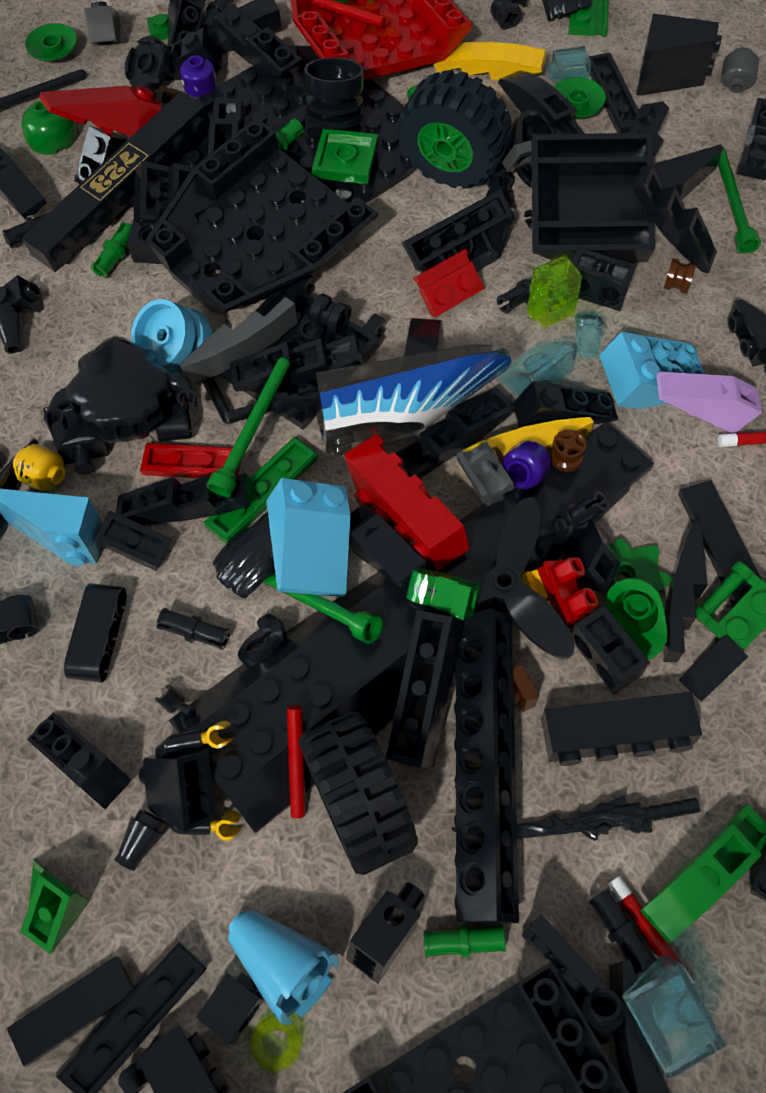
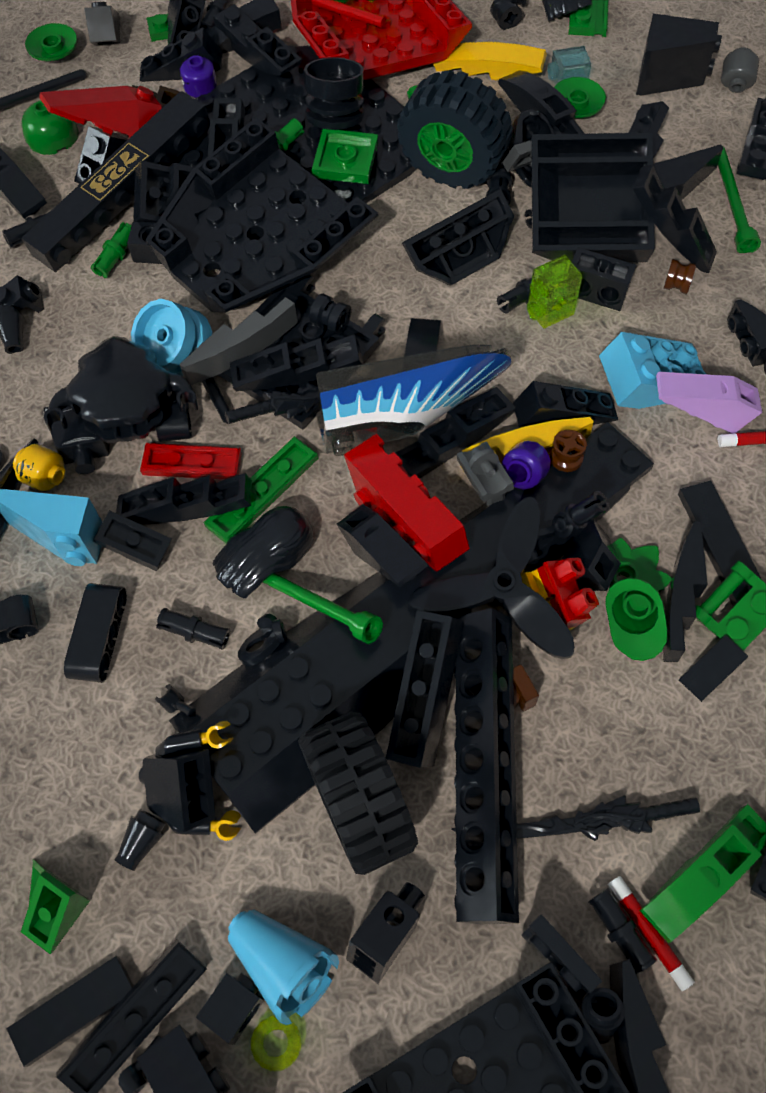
black slope [27,712,132,809] -> none
black tile [125,35,171,91] -> none
green piece [206,357,290,498] -> none
medium azure slope [266,478,350,597] -> none
red bar [287,705,306,819] -> none
green leg [406,568,481,620] -> none
red plate [413,249,485,317] -> none
green pin [423,924,506,958] -> none
clear light blue slope [496,342,578,398] -> none
black brick [541,691,703,766] -> none
black brick [571,605,650,695] -> none
clear light blue hair [574,311,603,359] -> none
black tile [584,53,638,133] -> none
clear light blue slope [622,955,727,1078] -> none

